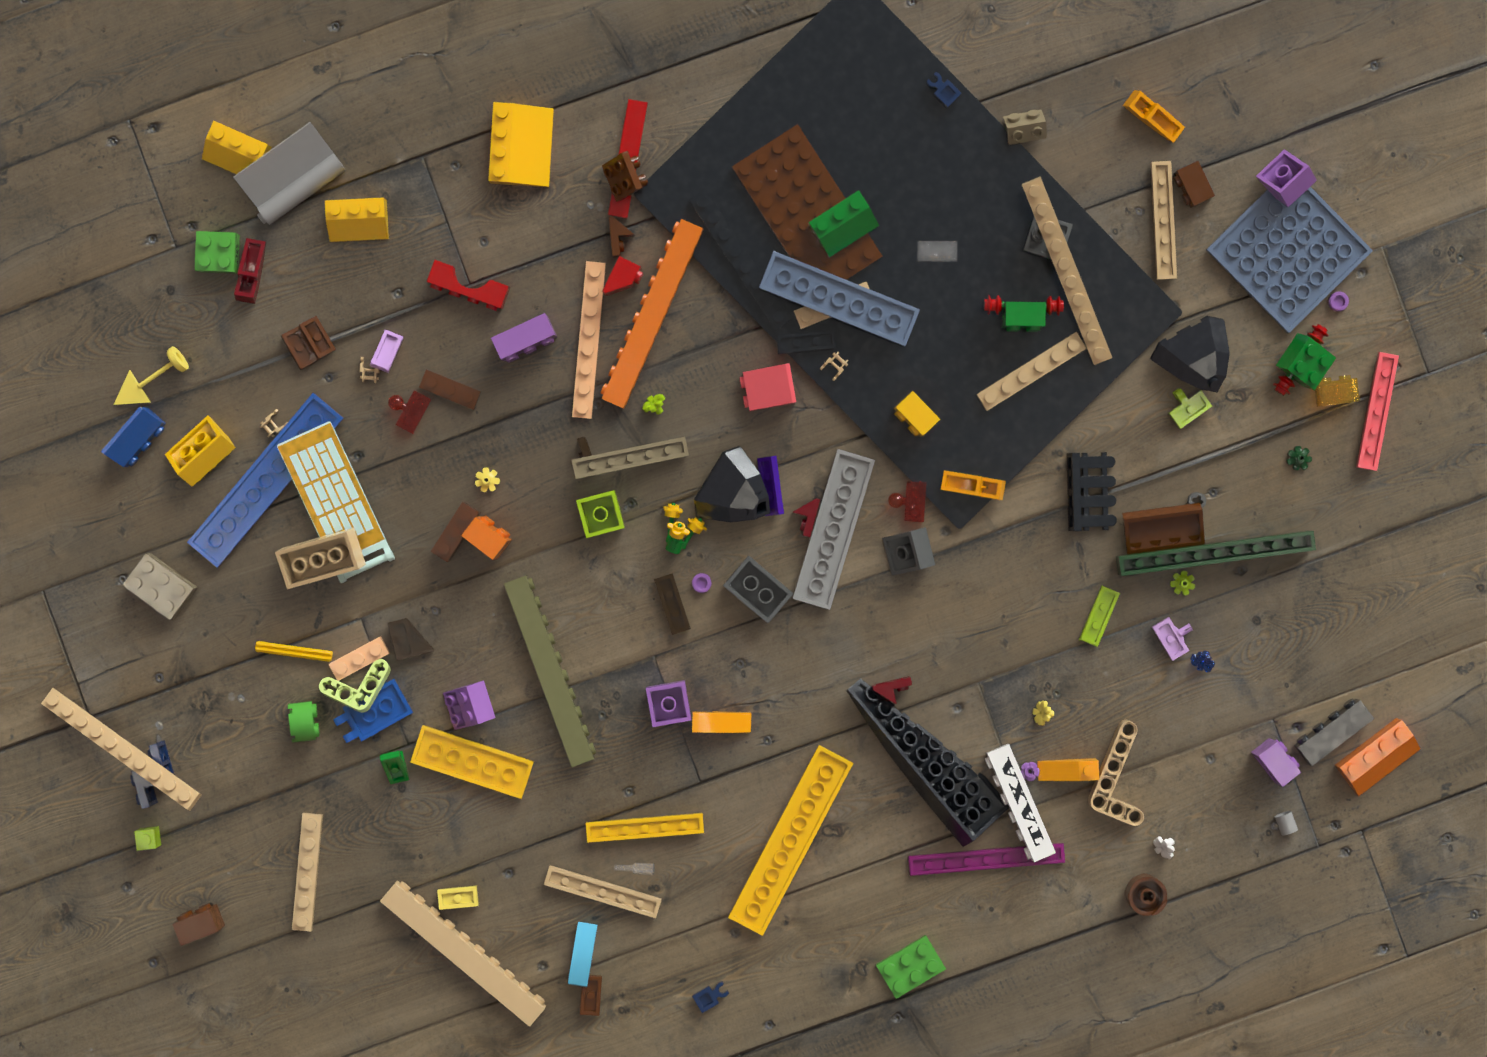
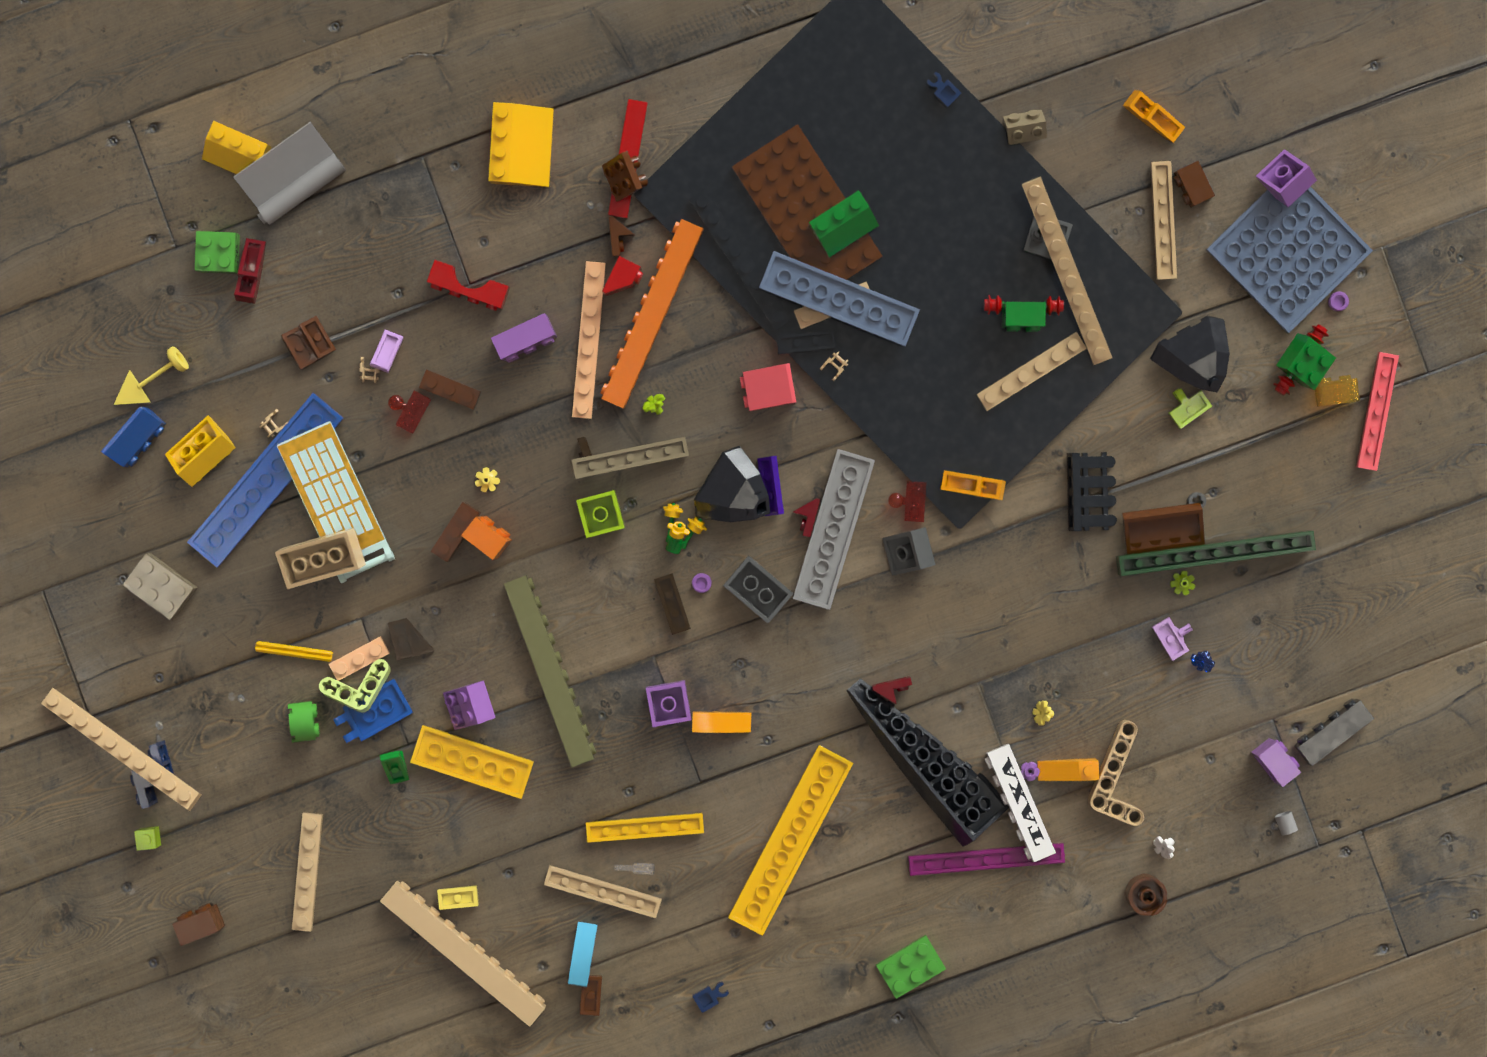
yellow slope [325,198,389,242] -> none
yellow brick [893,391,940,437] -> none
clear plate [917,241,957,262] -> none
lime tile [1079,585,1120,647] -> none
dark green plant [1286,446,1312,471] -> none
orange slope [1335,718,1420,796] -> none

